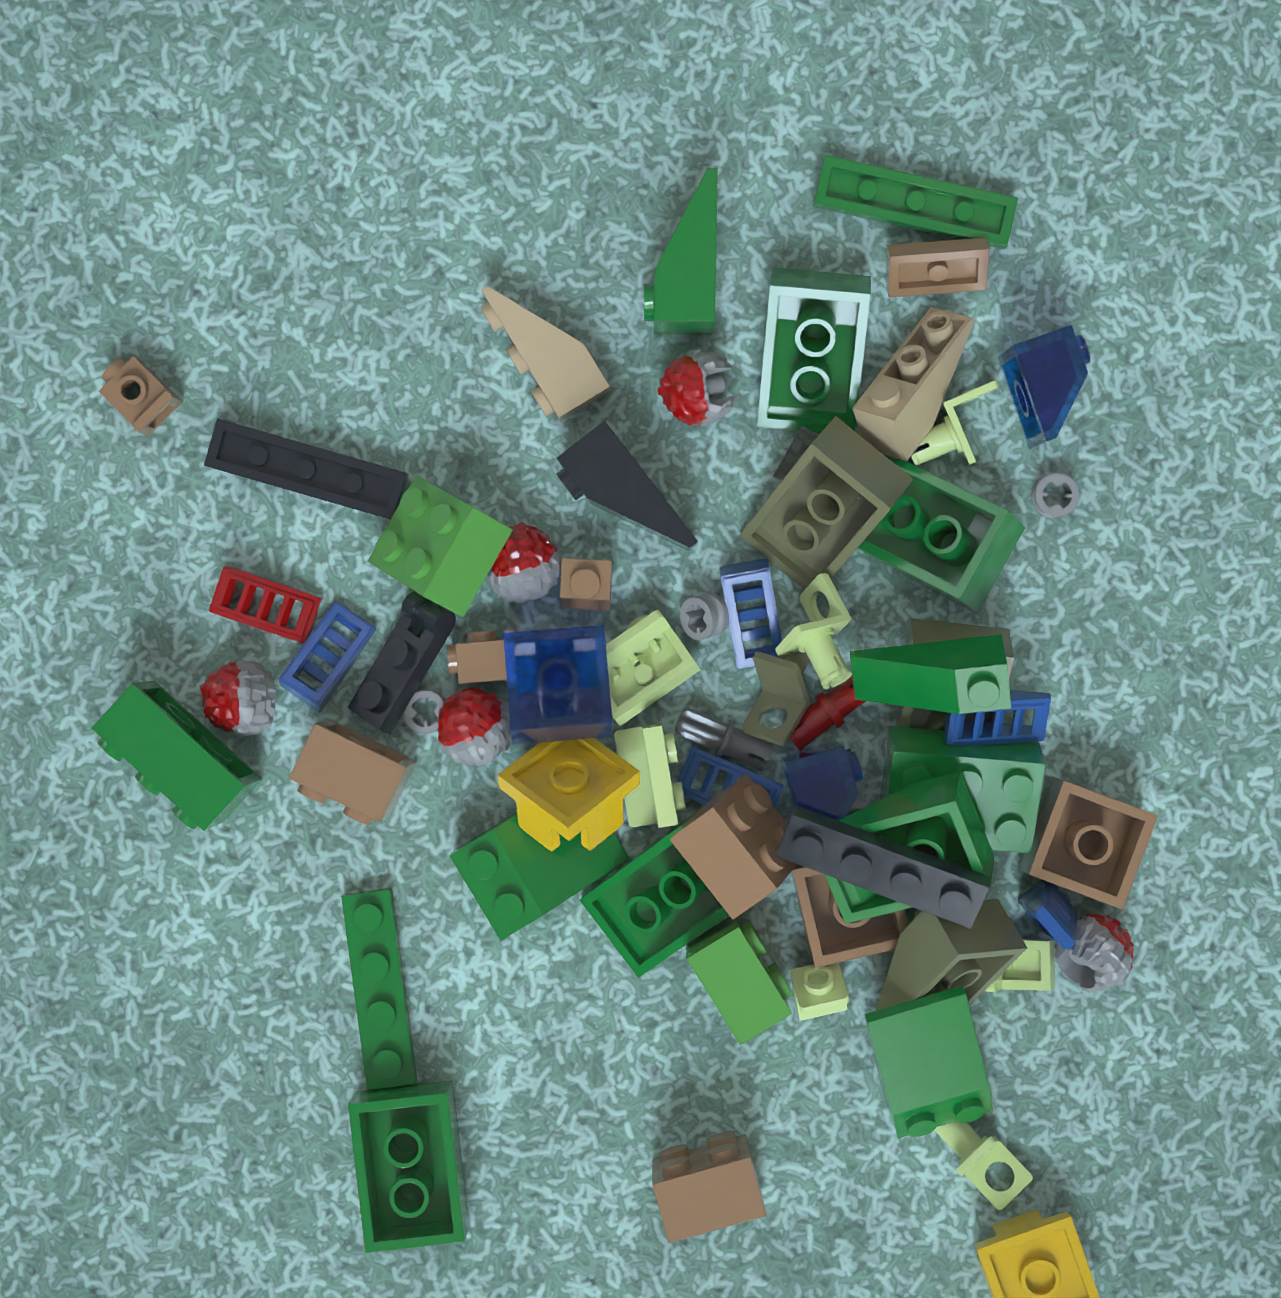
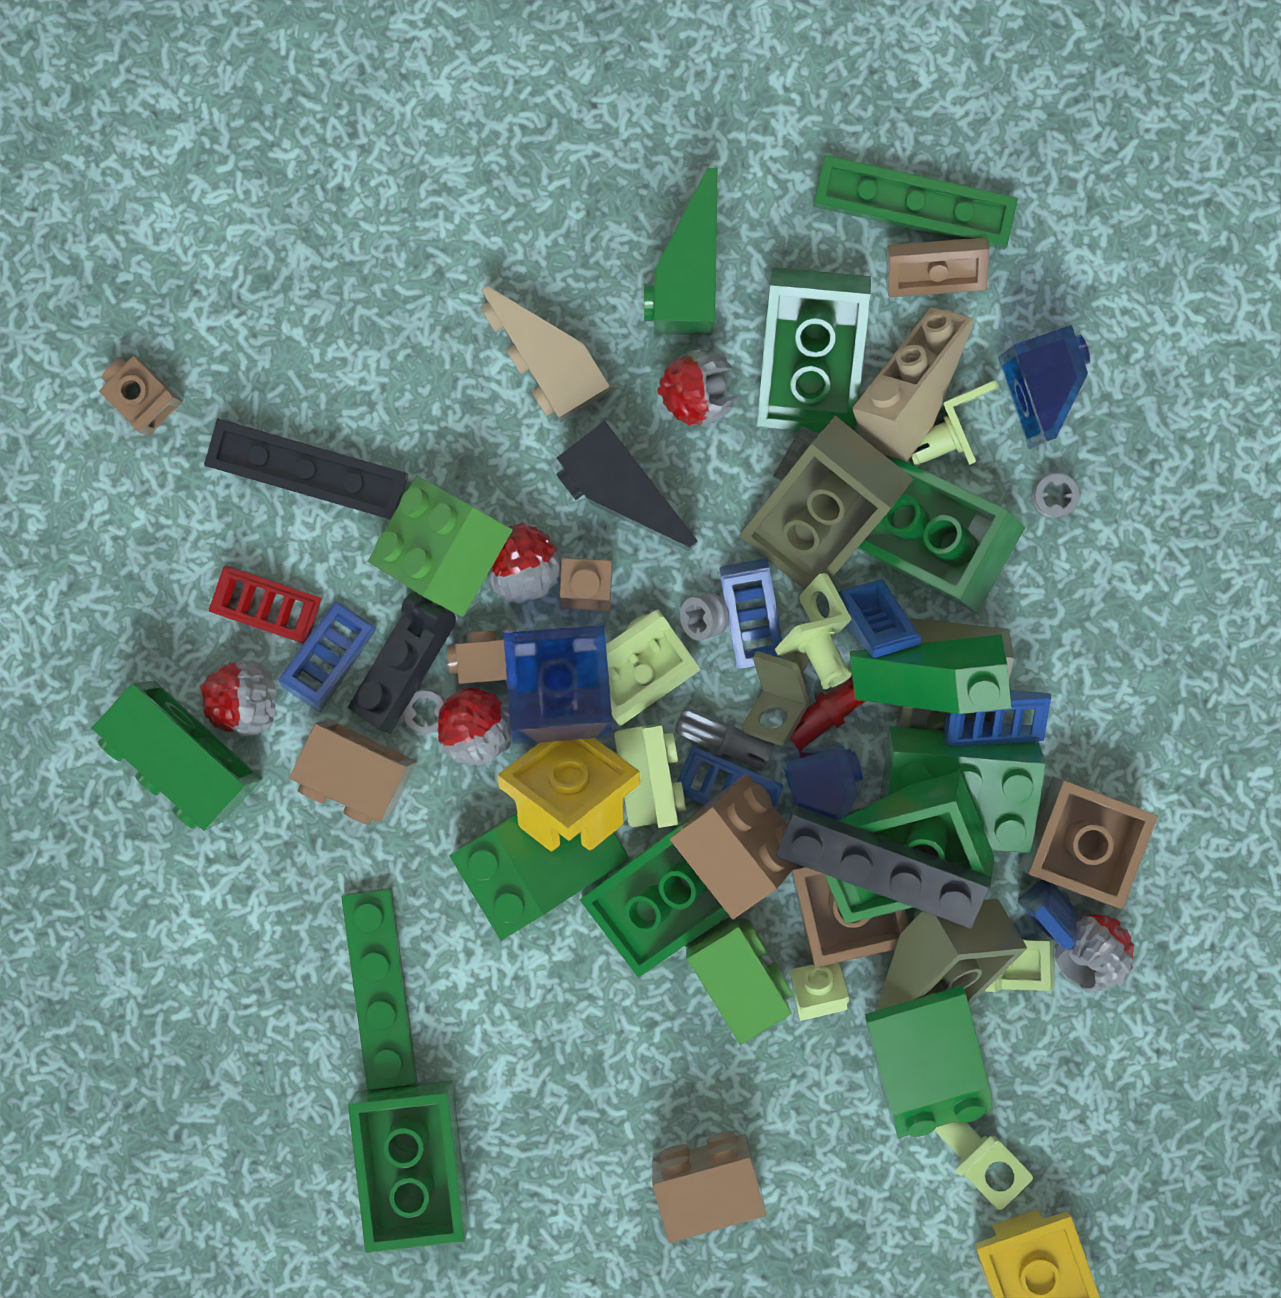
none -> blue slope [838,579,921,658]

